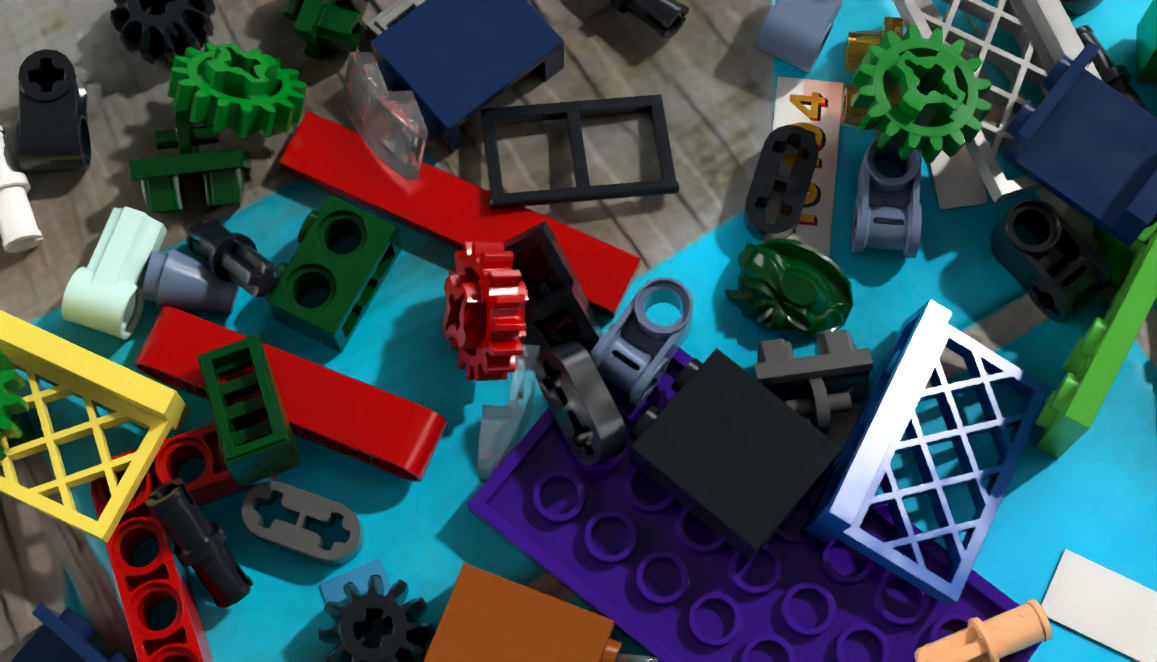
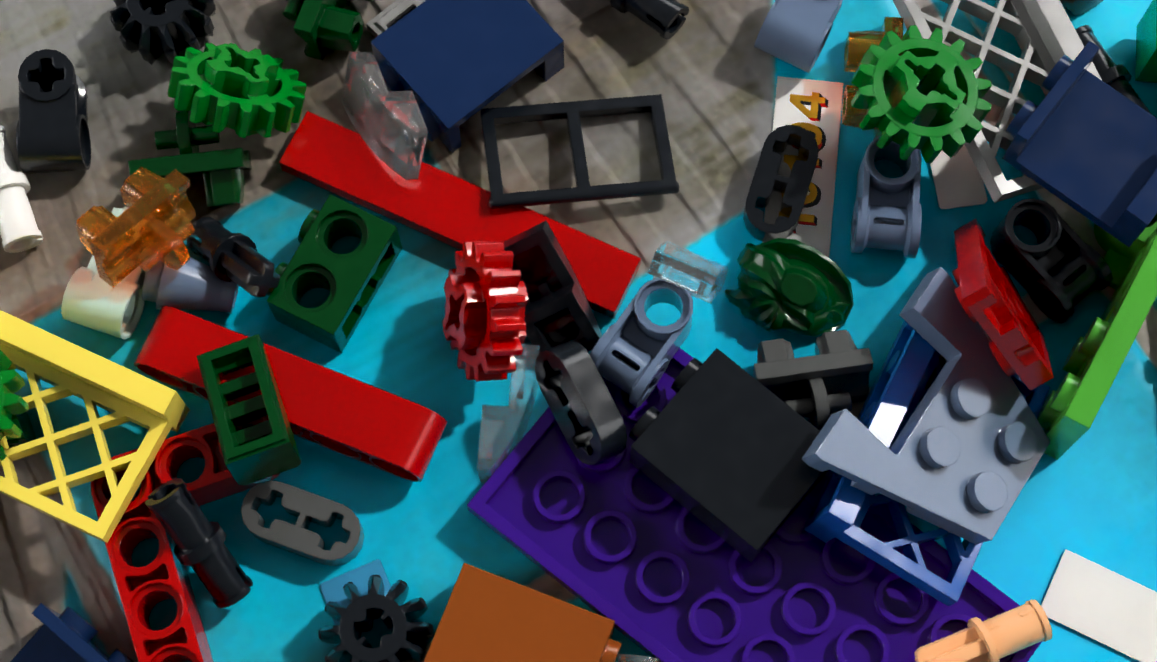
none -> clear orange hips [76,167,196,288]
none -> clear slope [647,241,728,304]
none -> sand blue wing [802,267,1050,544]
none -> red wing [952,218,1054,391]

